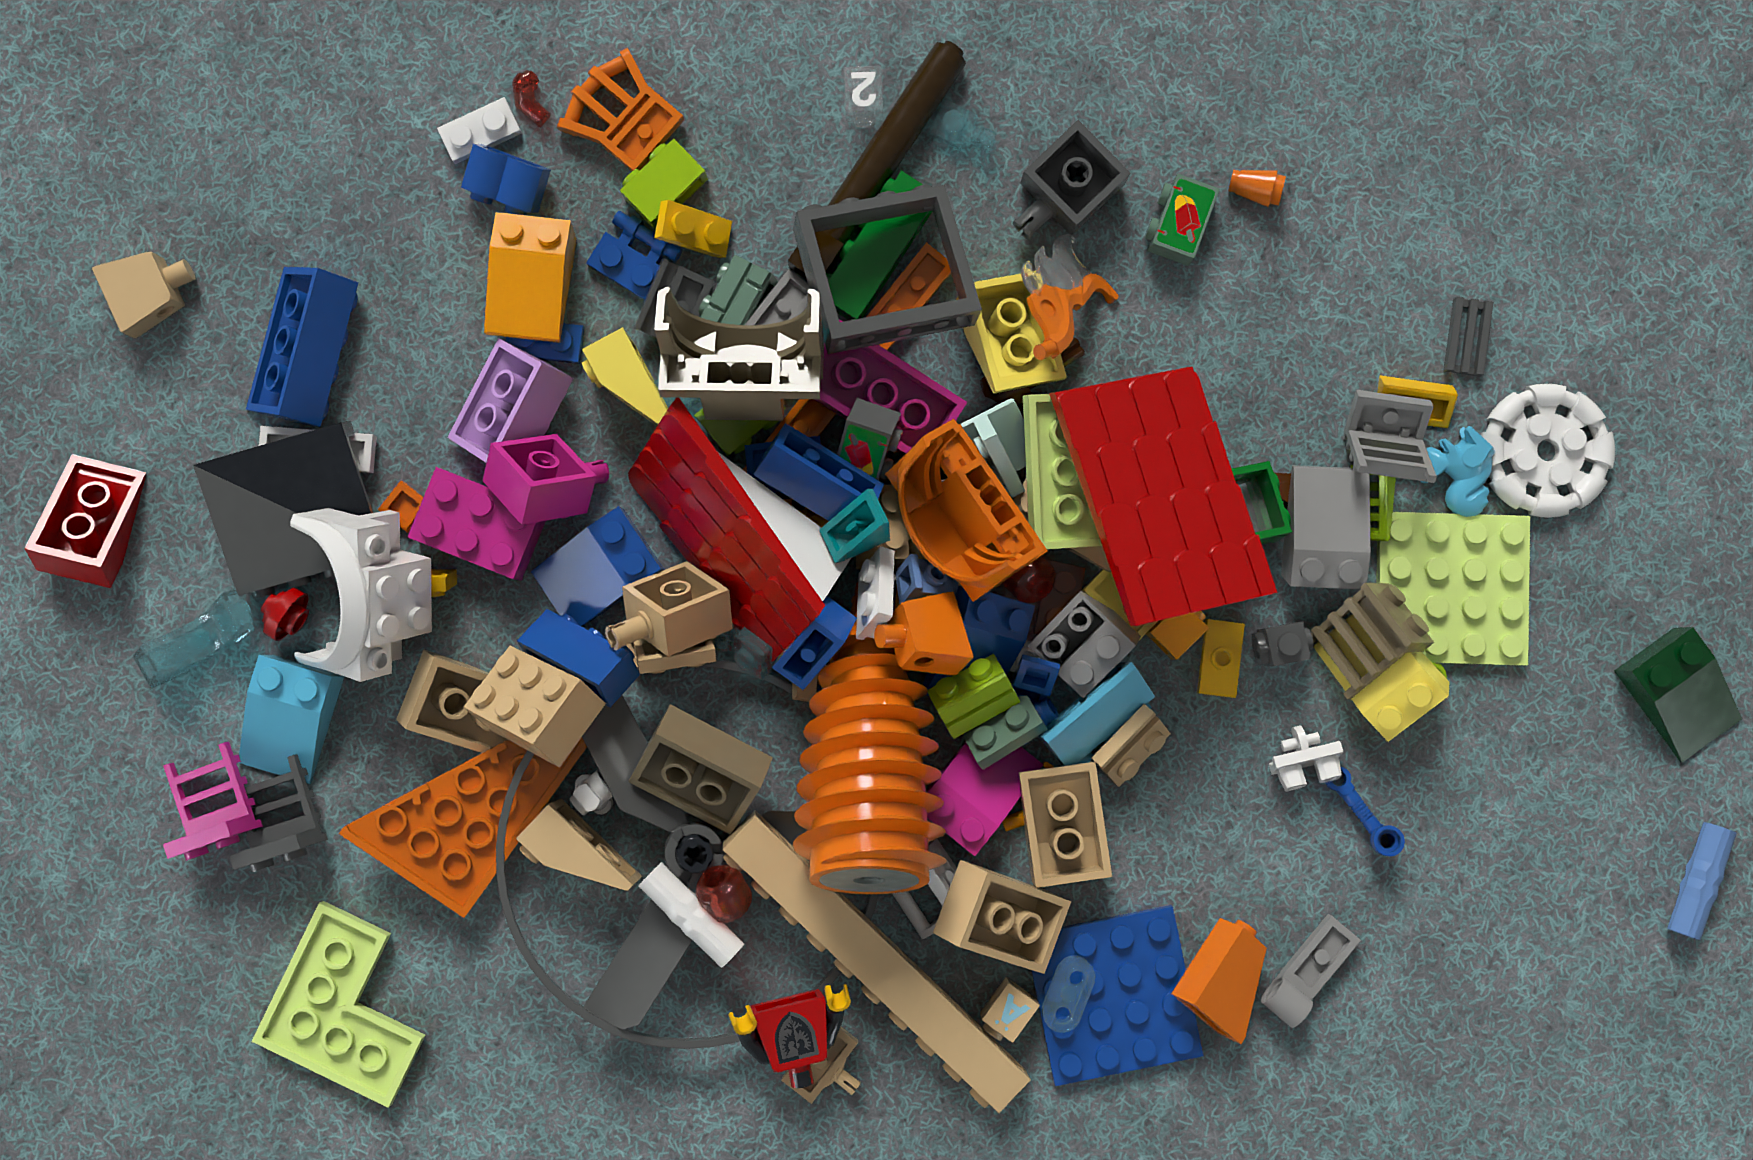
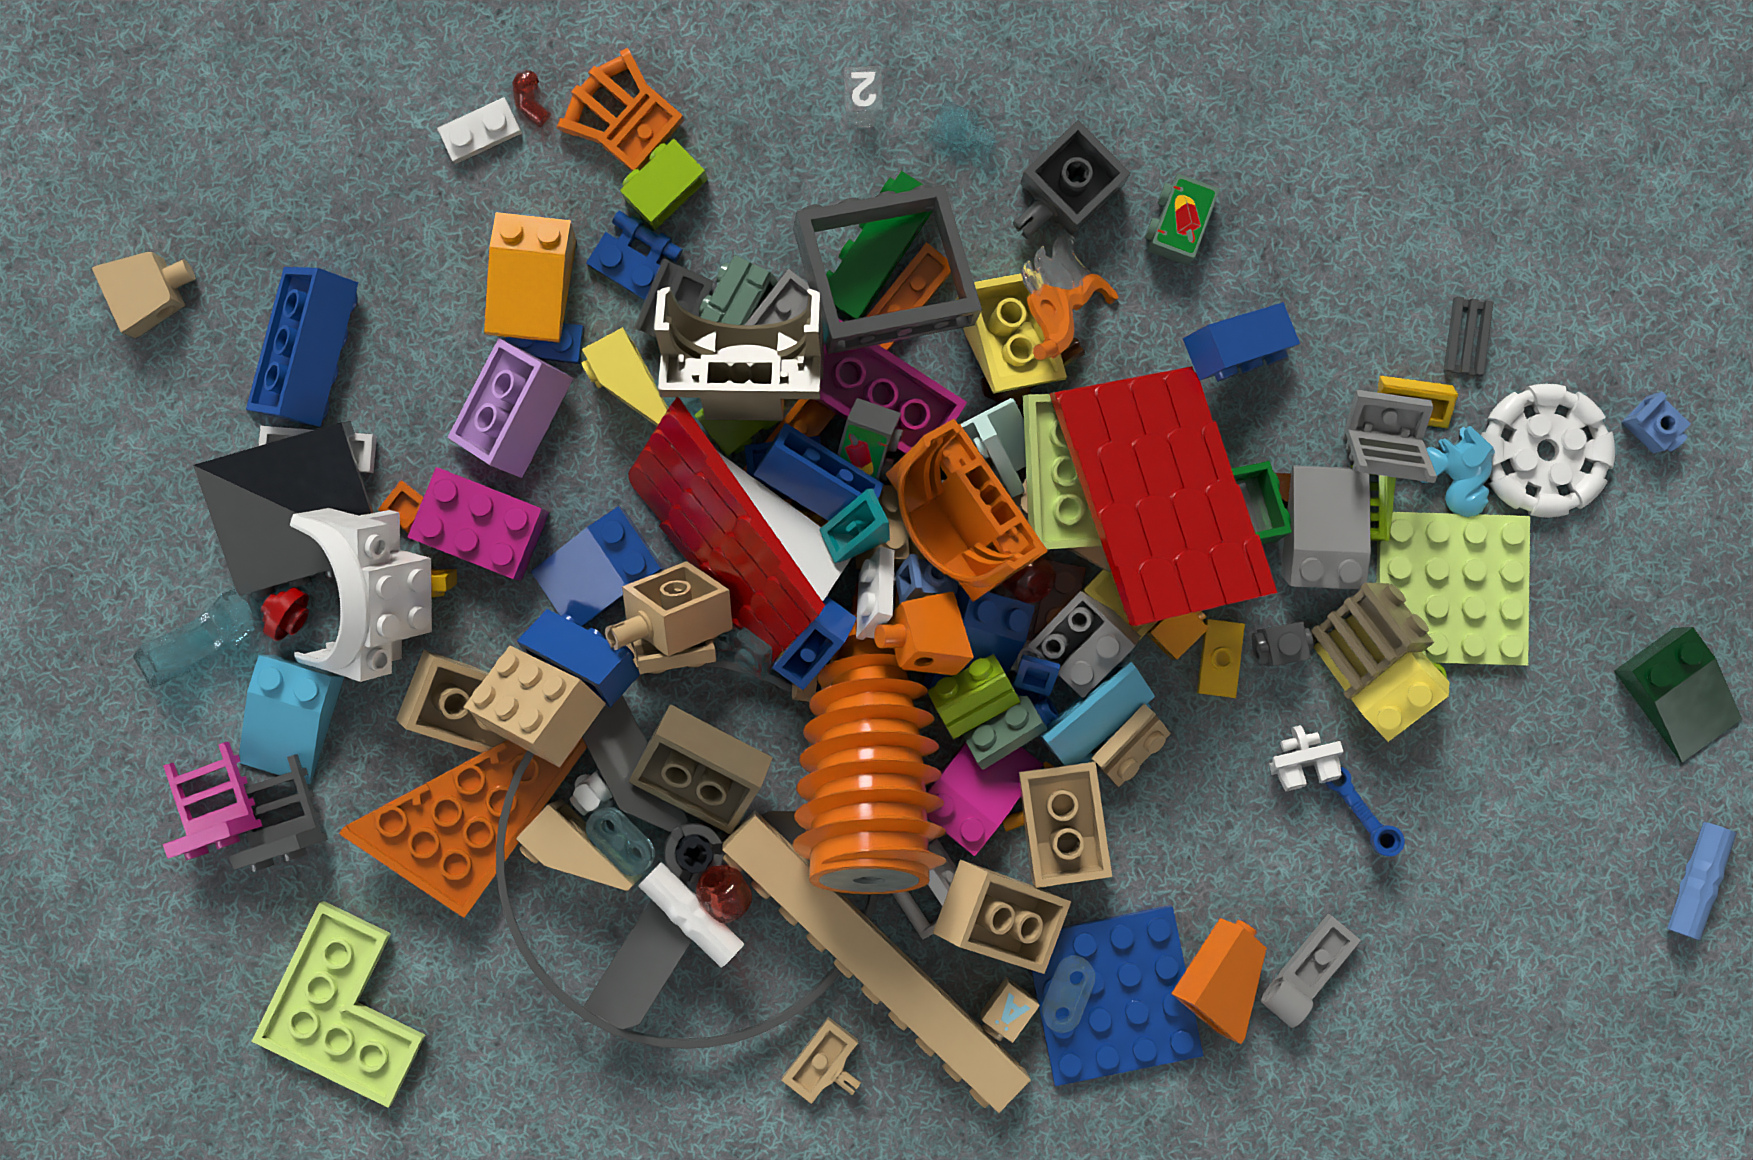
red slope [24,454,147,588] -> none
blue brick [461,144,551,215] -> none
dark pink brick [483,434,609,525] -> none
yellow plate [654,200,732,258] -> none
torso [729,984,851,1089] -> none
dark brown brick [788,41,966,280] -> none
orange cone [1228,169,1286,208] -> none
none -> clear light blue plate [586,807,655,876]
none -> blue brick [1182,302,1300,382]
none -> medium blue brick [1621,391,1691,454]

